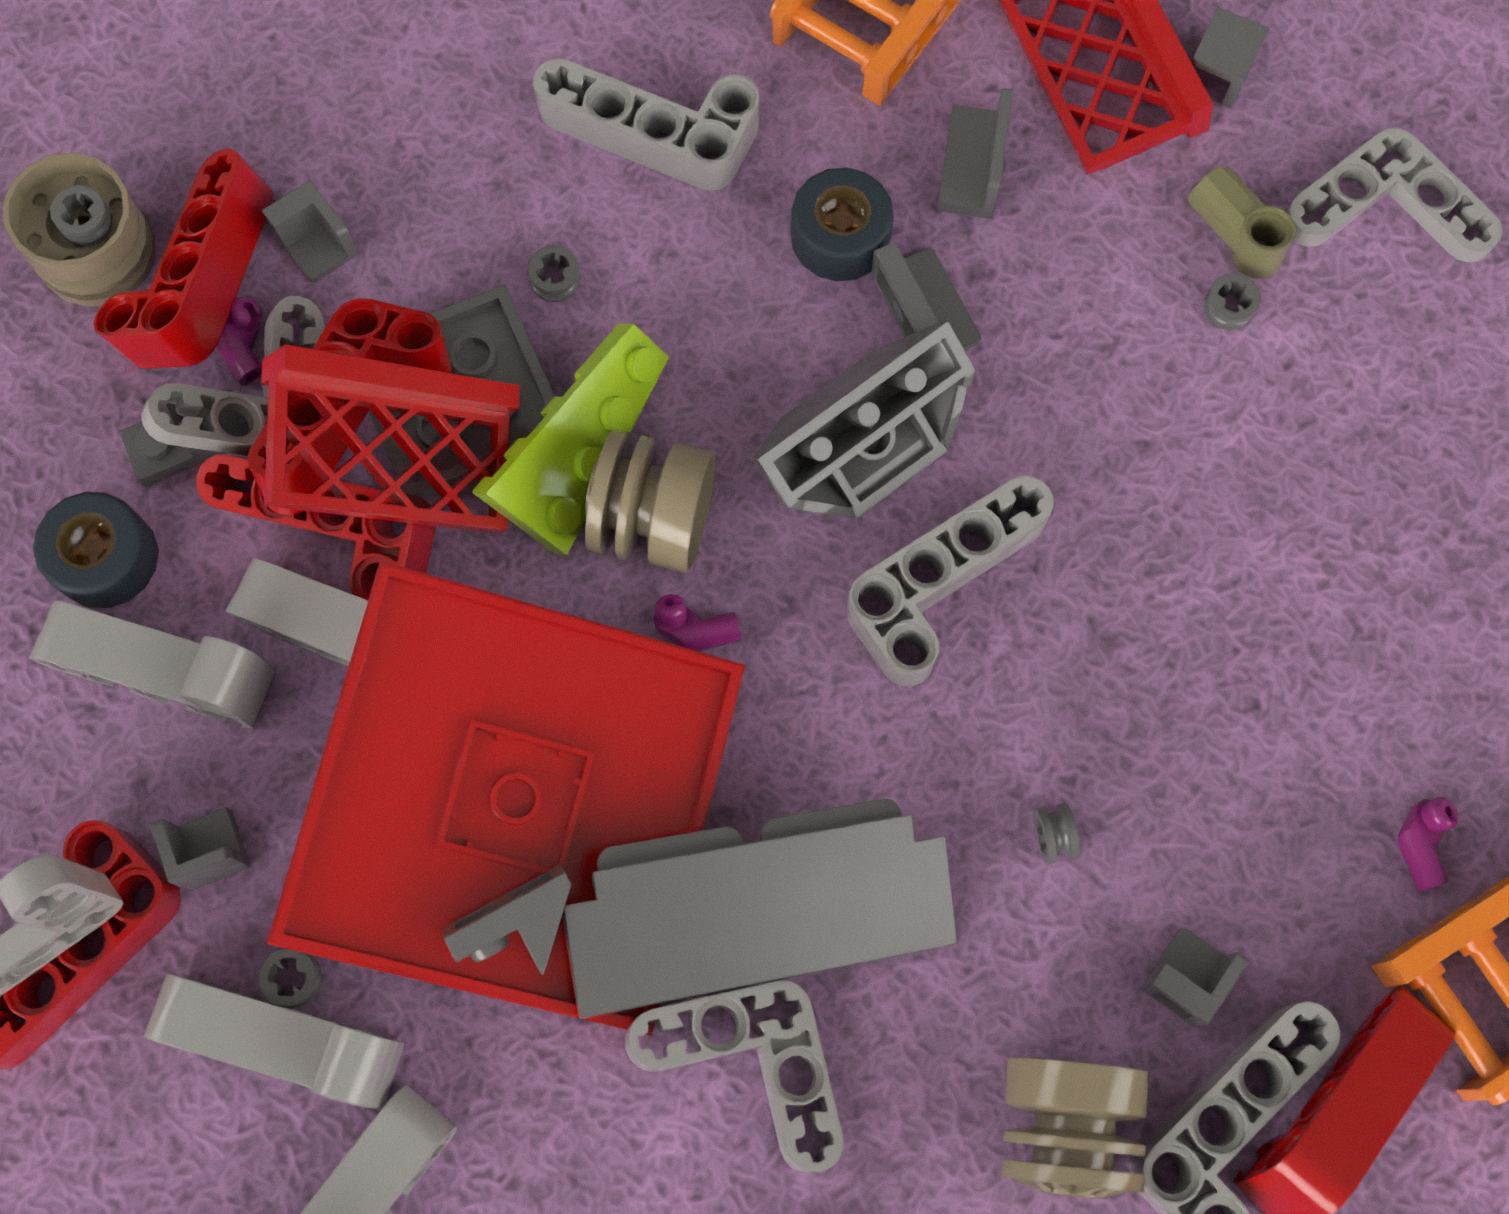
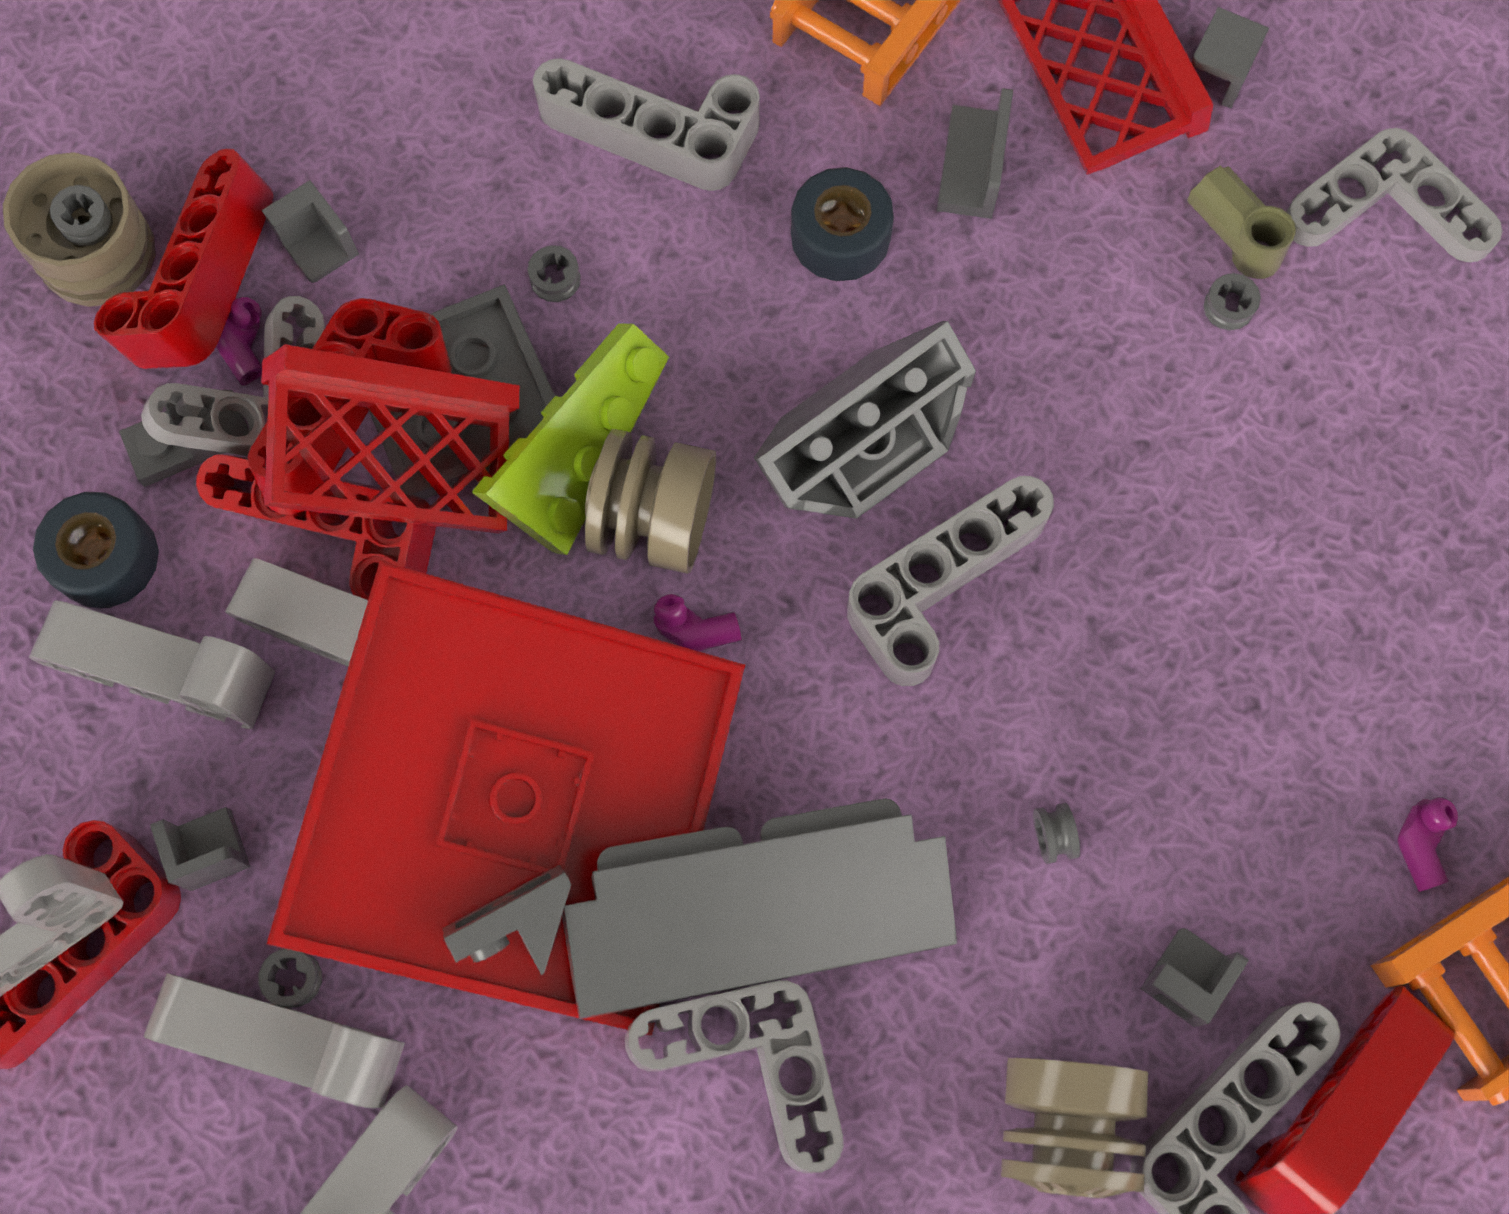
dark grey panel [871,242,981,350] -> none

